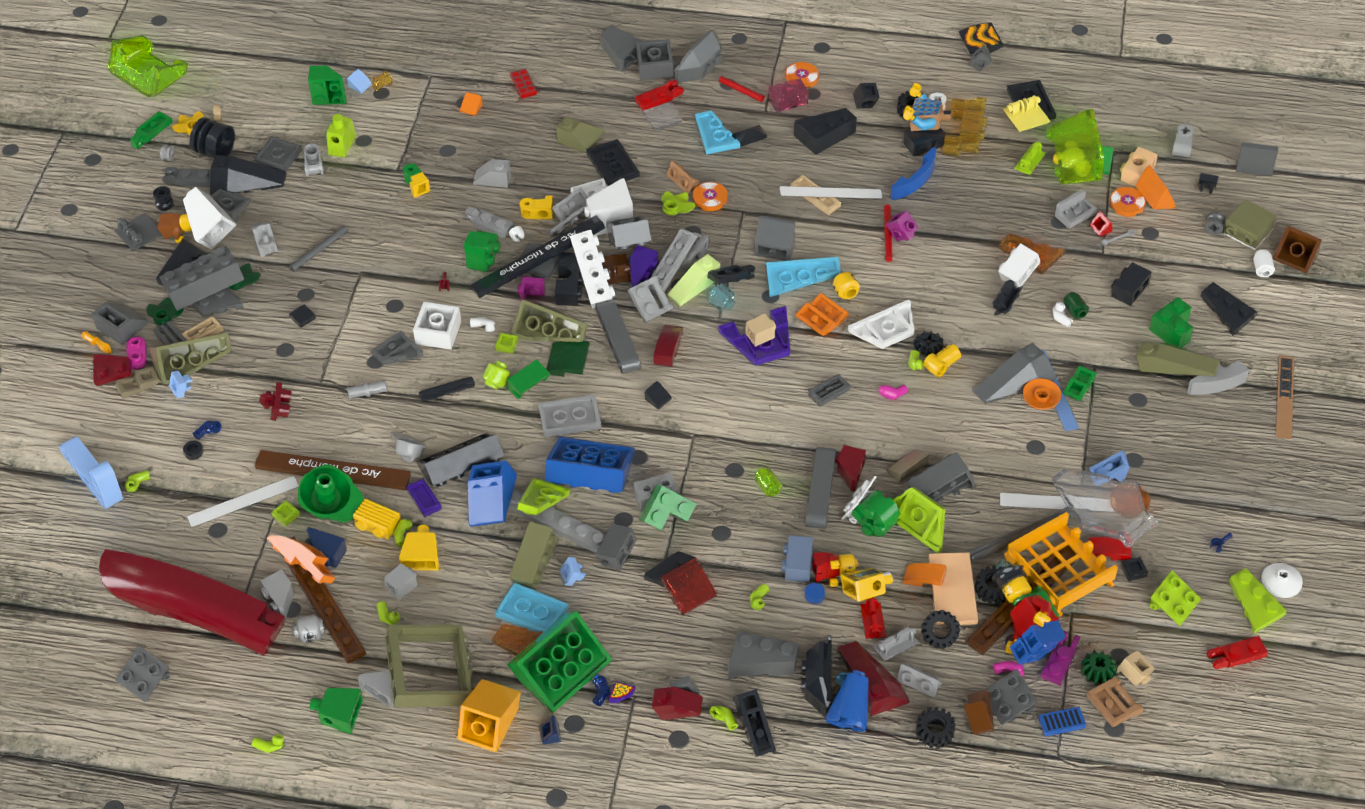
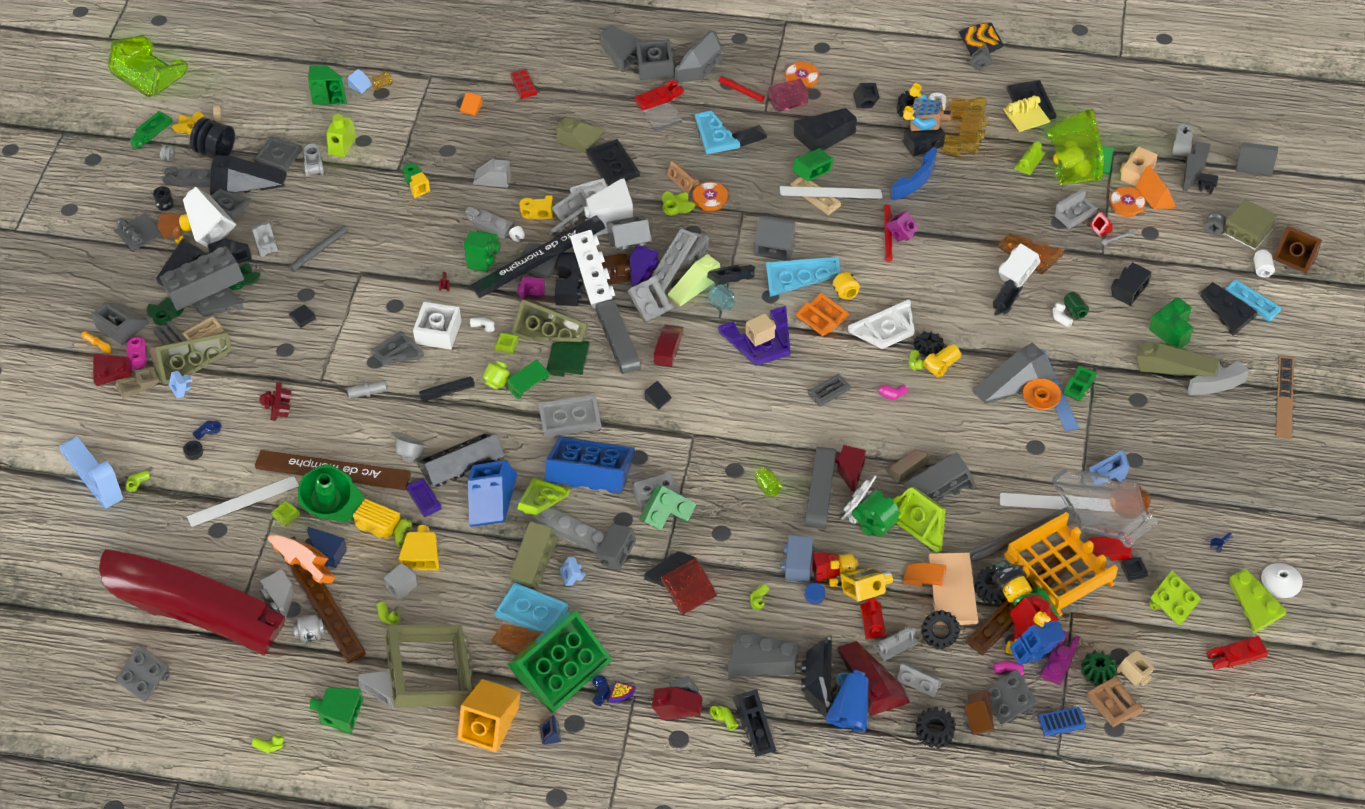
none -> black slope [207,239,252,264]
none -> green brick [792,148,834,182]
none -> dark grey slope [1183,142,1210,191]
none -> medium azure tile [1225,279,1281,322]

